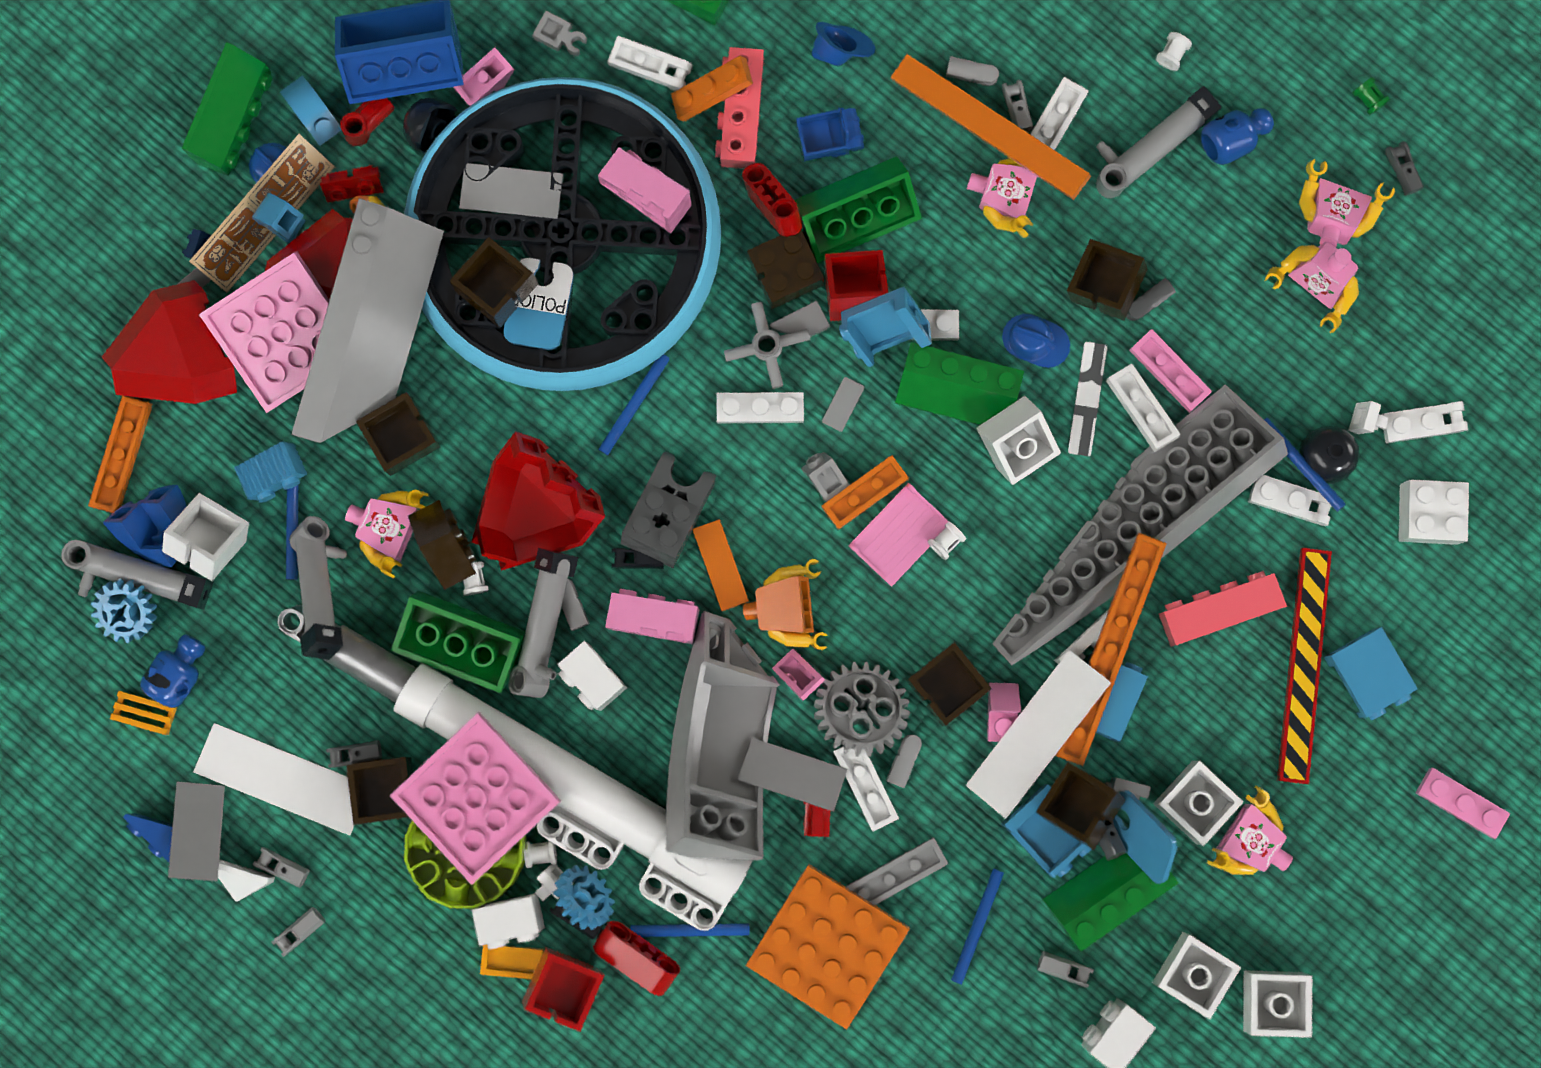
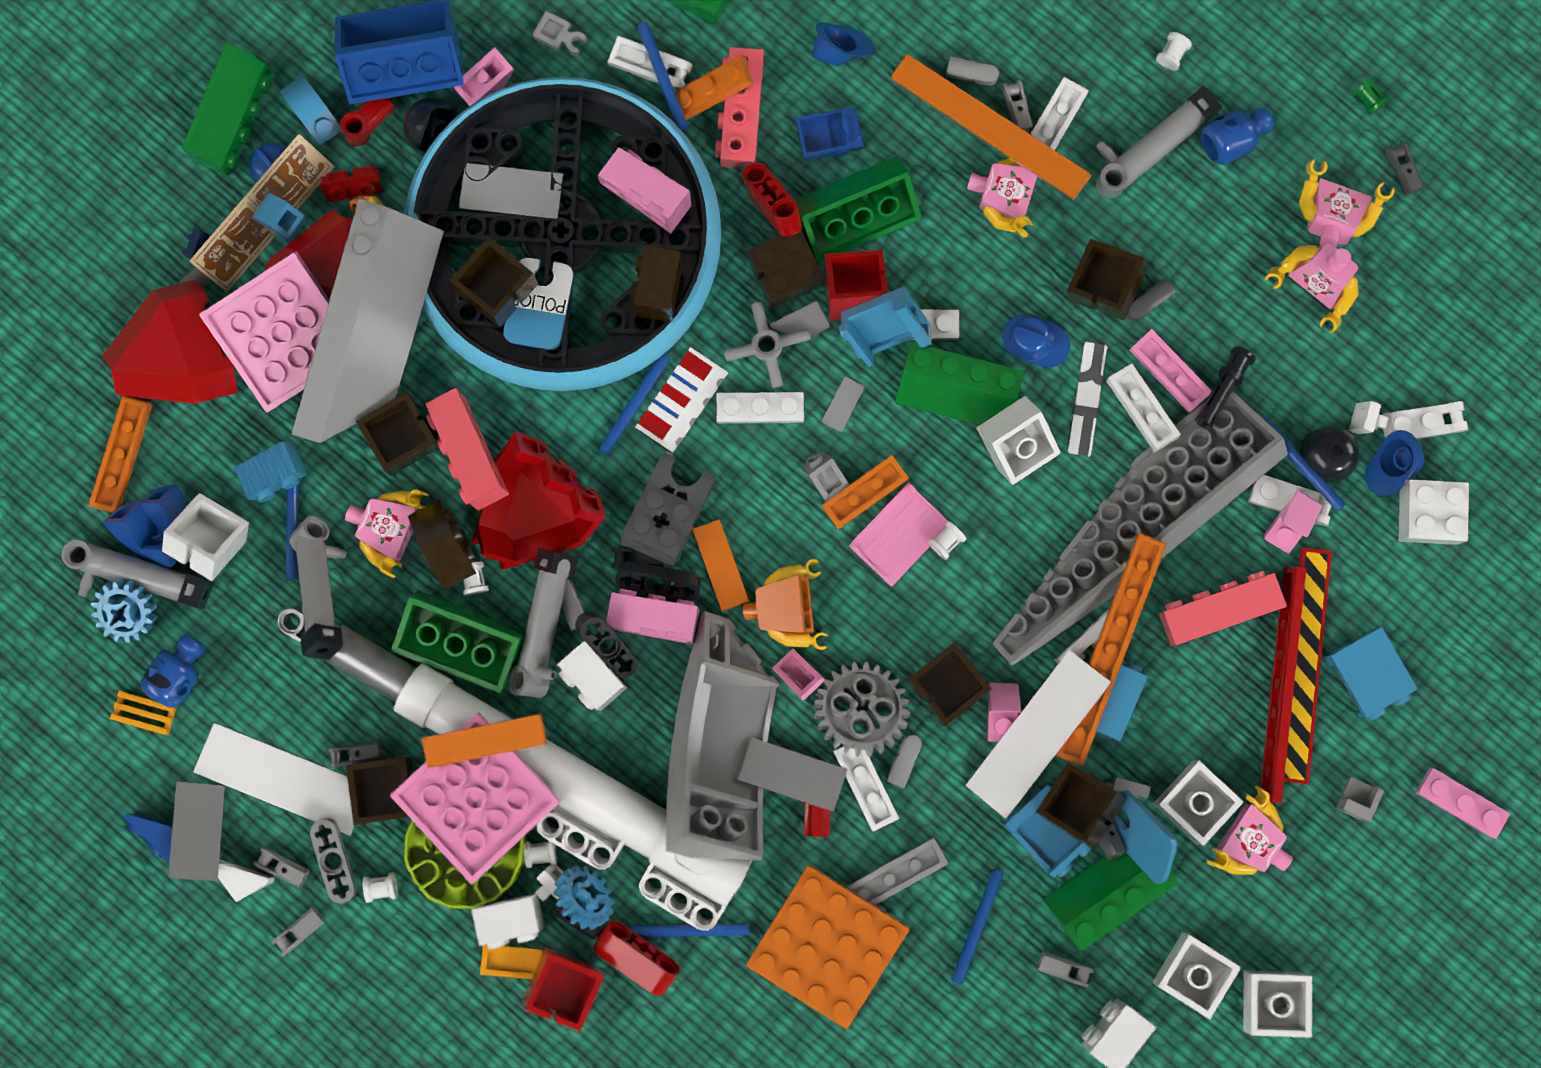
none -> light grey beam [310,819,357,904]
none -> white bush [363,872,398,903]
none -> orange tile [421,714,547,768]
none -> coral brick [426,388,509,511]
none -> black beam [575,611,638,678]
none -> black beam [615,561,701,601]
none -> dark brown piece [630,246,683,322]
none -> sticker [635,347,728,452]
none -> blue bar [637,22,688,130]
none -> black pin [1194,346,1256,429]
none -> red tile [1260,567,1307,804]
none -> bright pink slope [1264,489,1323,554]
none -> light grey panel [1336,778,1384,822]
none -> blue piece [1365,430,1424,496]

